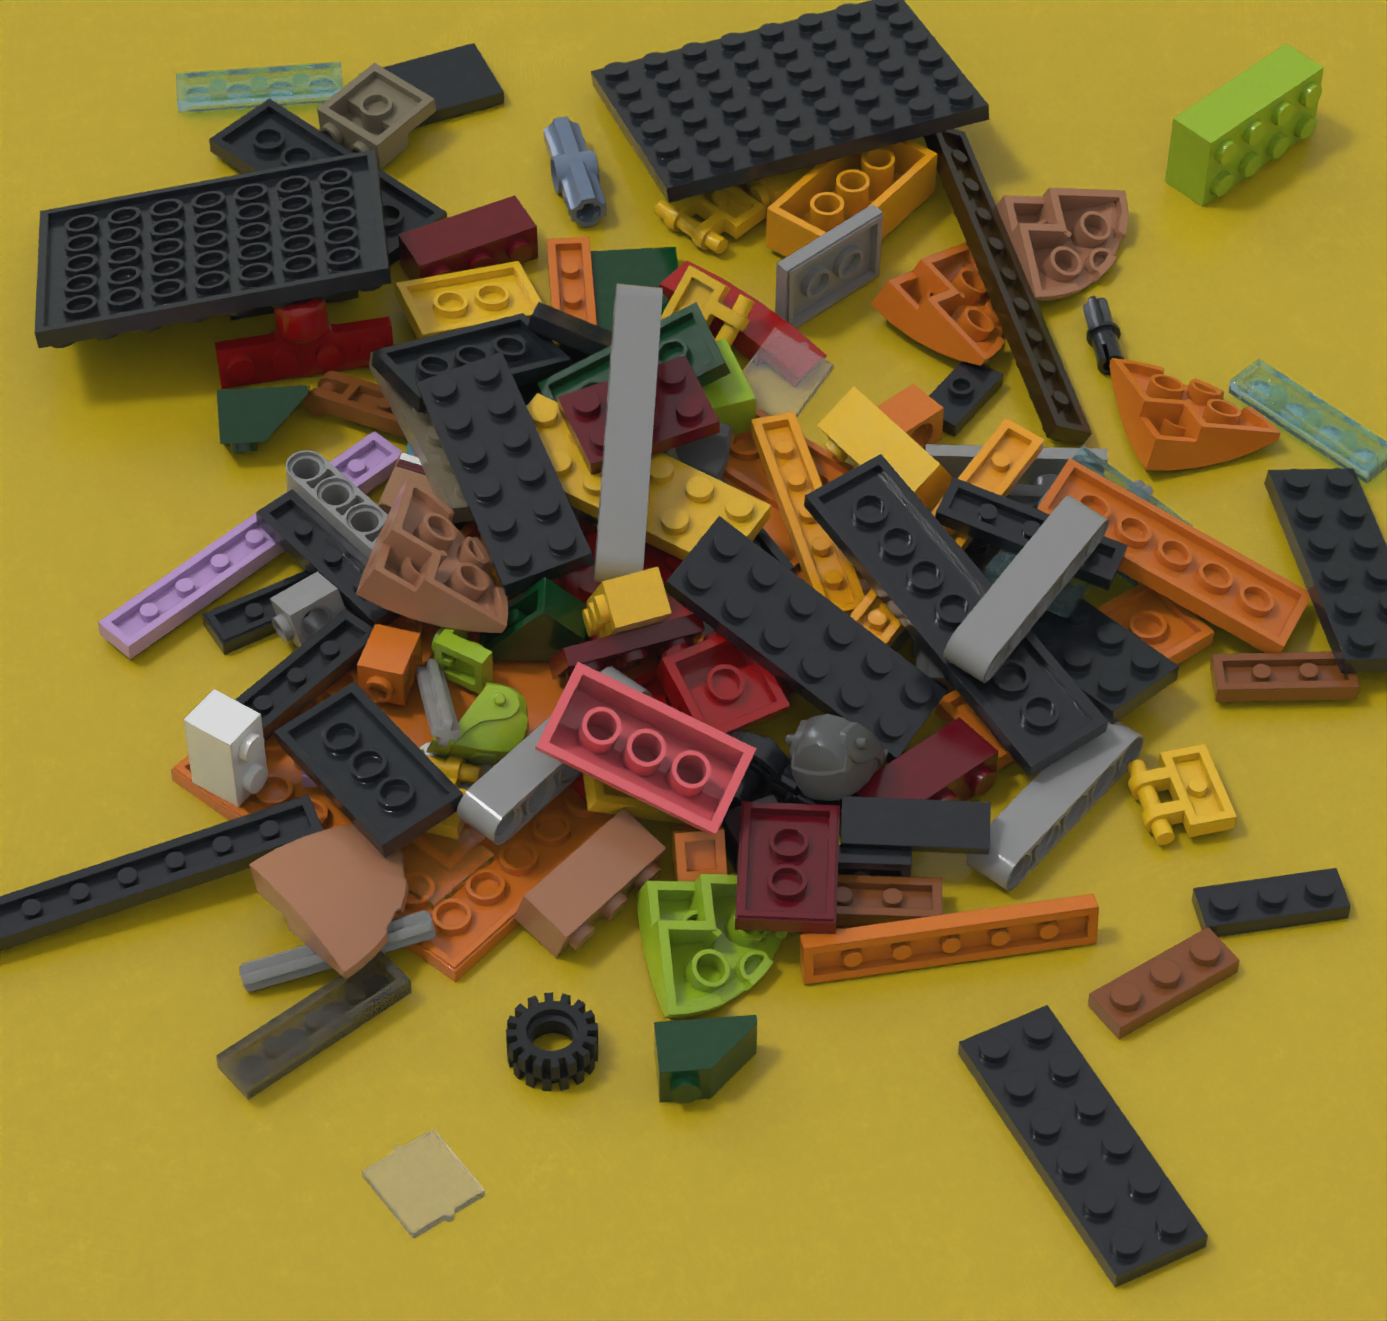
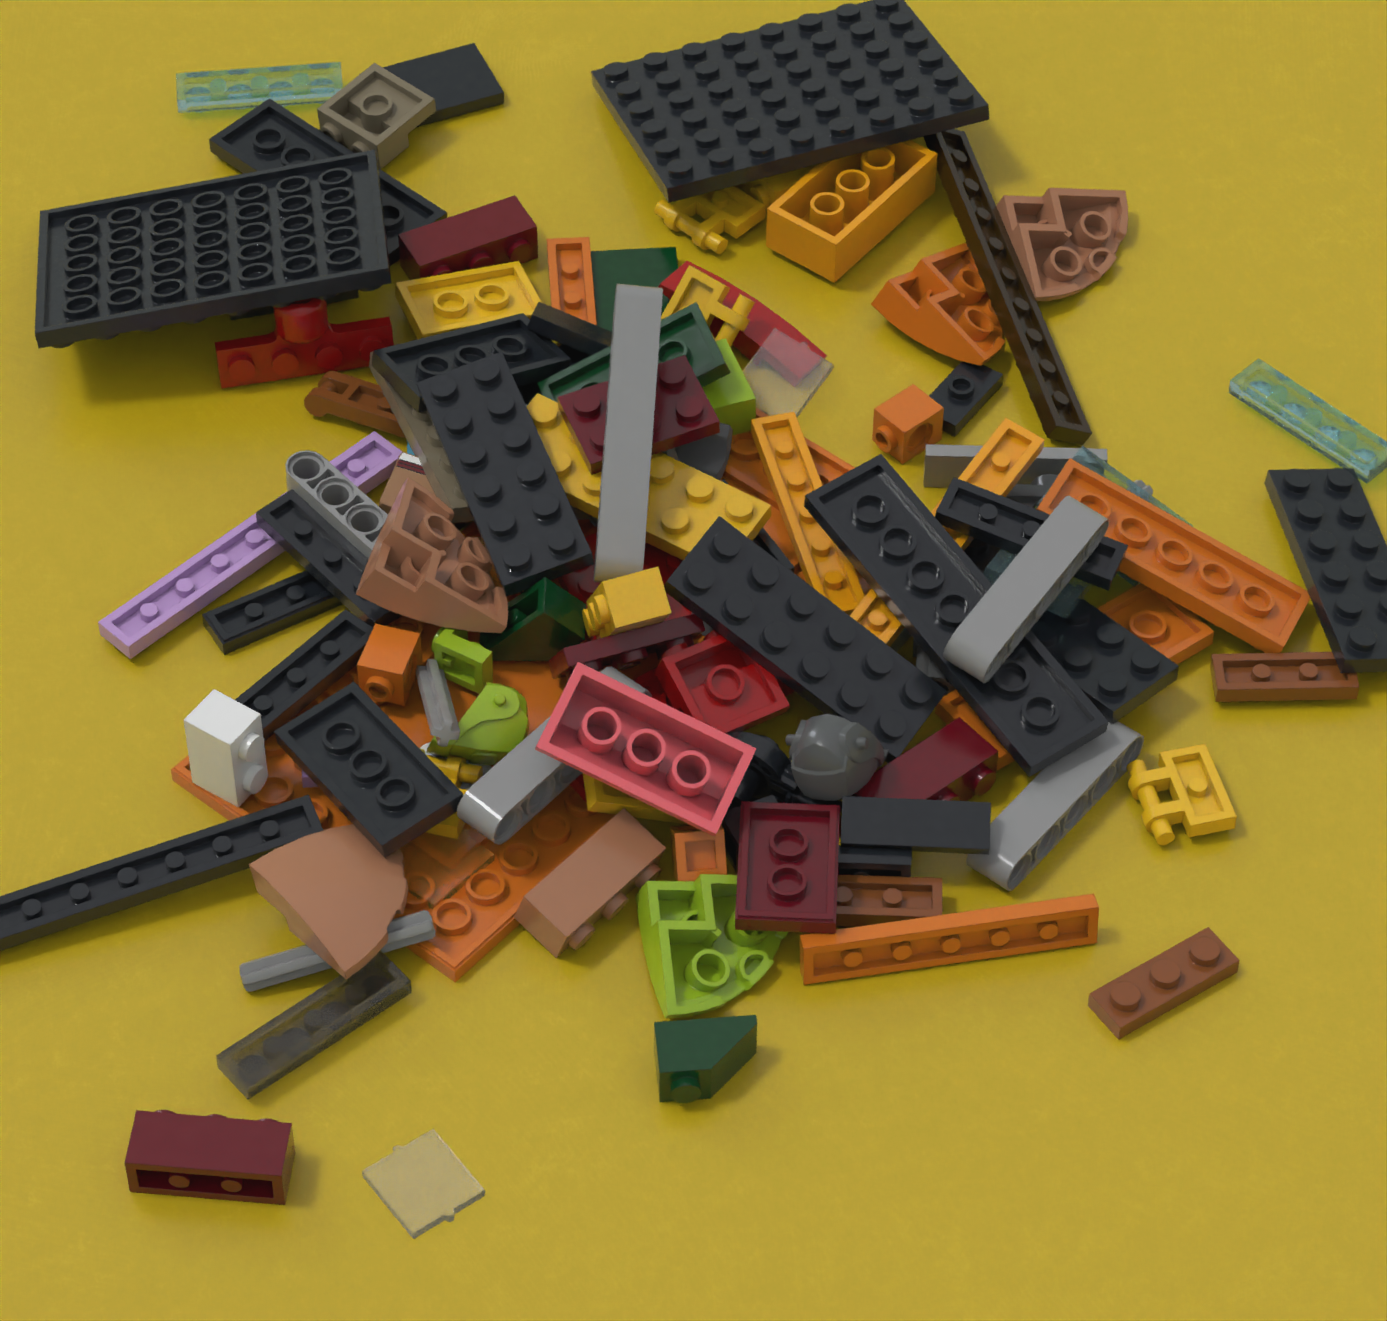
dark green slope [217,385,311,453] -> none
light grey brick [270,571,346,648] -> none
black tyre [506,993,599,1091] -> none
sand blue piece [543,117,607,227] -> none
light grey tile [775,204,883,328] -> none
yellow brick [817,386,953,510] -> none
black plate [958,1005,1208,1288] -> none
black axle [1083,296,1124,375] -> none
orange brick [1109,358,1281,471] -> none
lime brick [1165,44,1324,207] -> none
black plate [1192,868,1351,937] -> none
none -> dark red brick [124,1110,295,1205]

